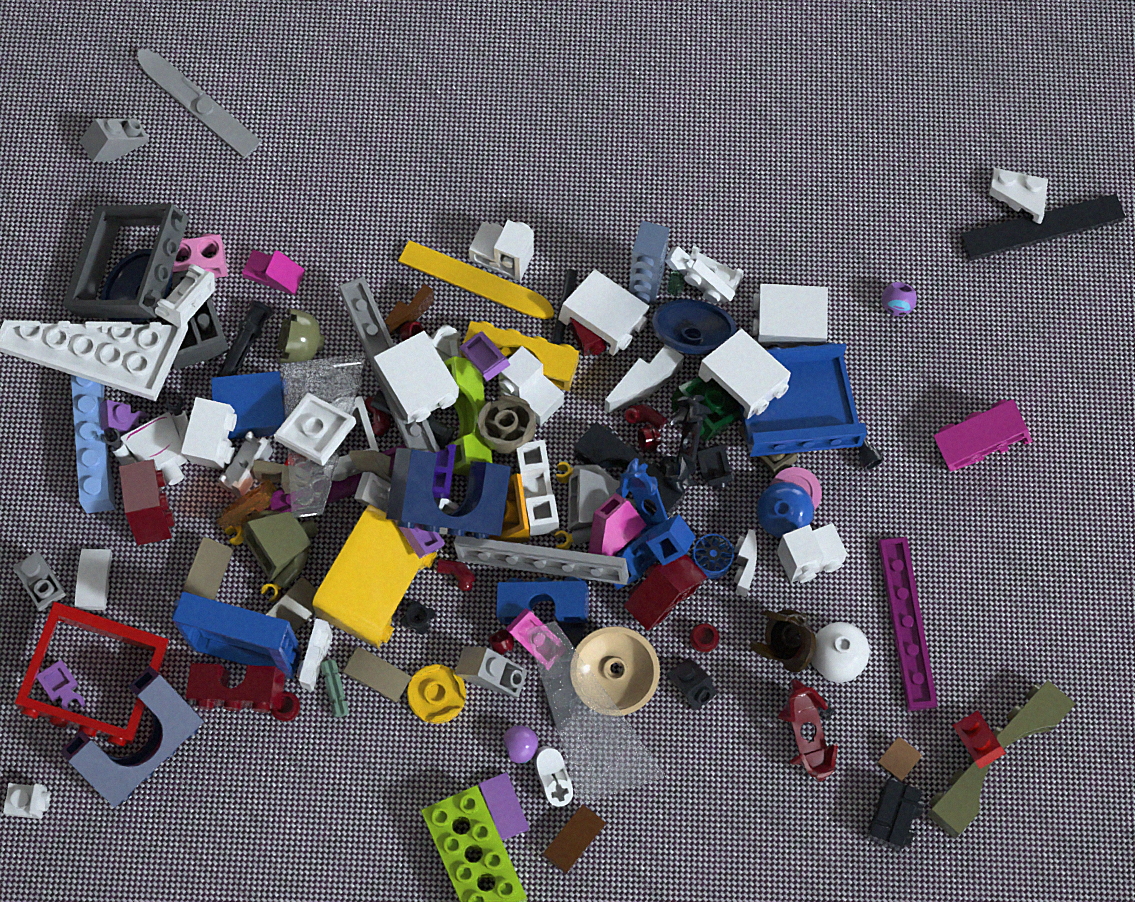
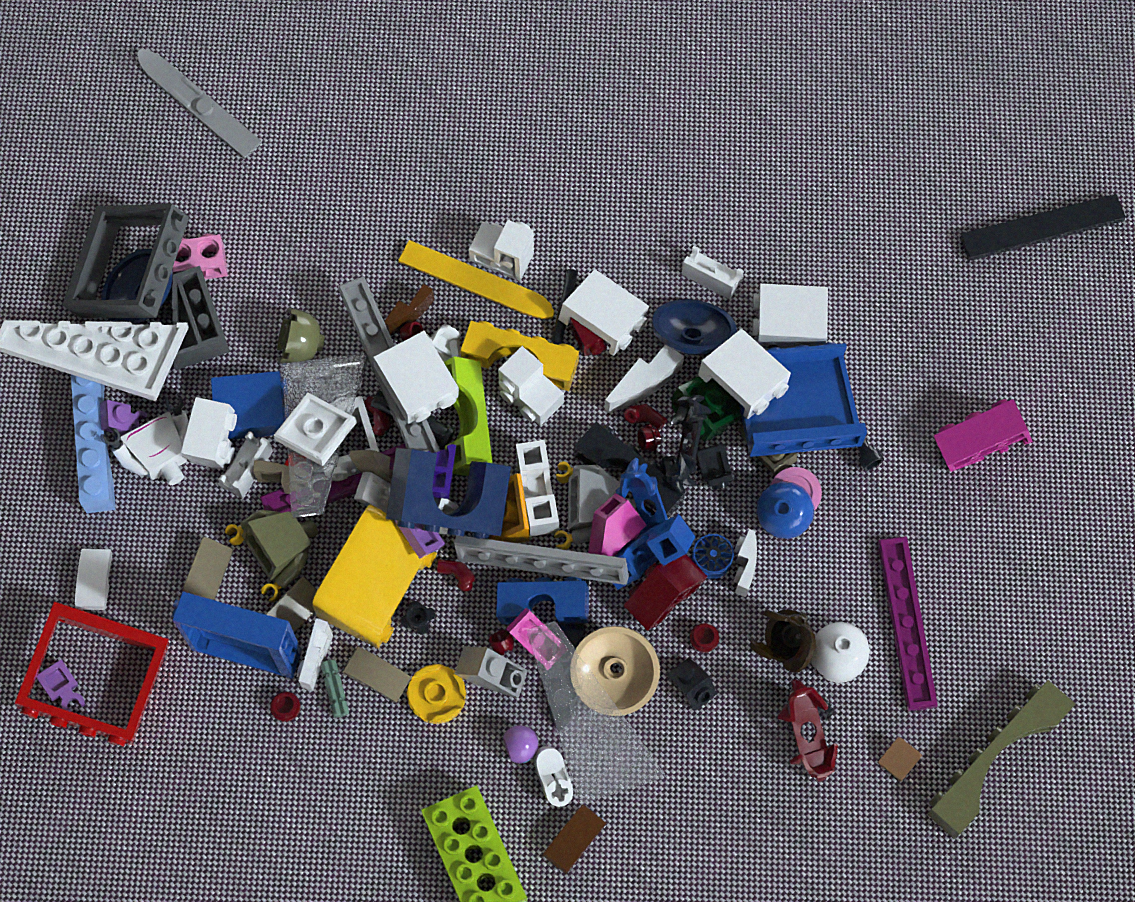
white bracket [3,783,50,819] -> none
light grey slope [13,551,66,611] -> none
arch [59,666,204,808] -> none
light grey slope [80,118,149,162] -> none
dark red brick [119,459,176,546] -> none
white hinge [155,264,215,329] -> none
dark red arch [185,663,285,713] -> none
black pin [216,300,273,377] -> none
clear orange plate [217,479,276,530] -> none
dark pink slope [242,250,305,296] -> none
medium lavender tile [459,331,510,381] -> none
dark tan cylinder [478,395,536,454] -> none
medium lavender tile [479,772,529,841] -> none
sand blue brick [629,221,670,305] -> none
white hinge [665,246,735,304] -> none
clear green tile [667,270,685,296] -> none
white brick [777,523,847,583] -> none
black brick [866,778,925,852] -> none
medium lavender piece [881,282,917,316] -> none
red plate [952,710,1006,769] -> none
white wing [989,168,1048,224] -> none

